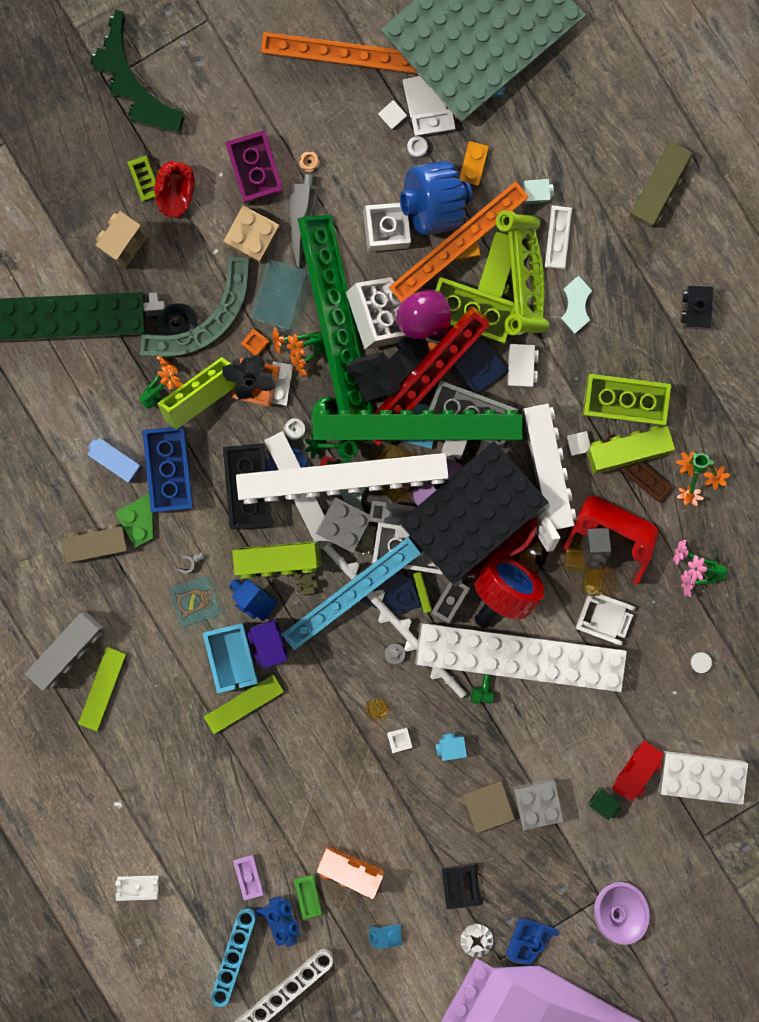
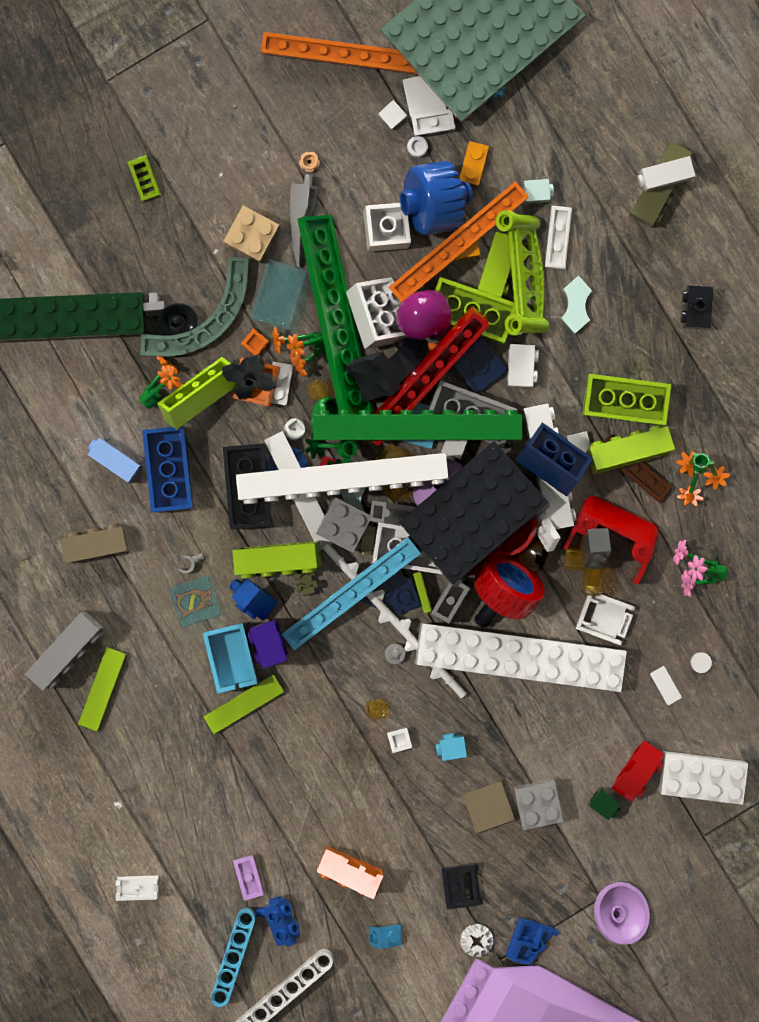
dark green arch [90,9,185,135] -> none
tan brick [96,211,149,269] -> none
bright green wing [115,494,154,548] -> none
red piece [153,161,195,218] -> none
magenta brick [225,130,284,205] -> none
bright green tile [294,874,323,920] -> none
green brick [471,674,494,704] -> none
none -> clear yellow tile [308,380,328,401]
none -> dark blue slope [516,422,593,497]
none -> white brick [638,156,695,192]
none -> white sticker [650,666,681,705]

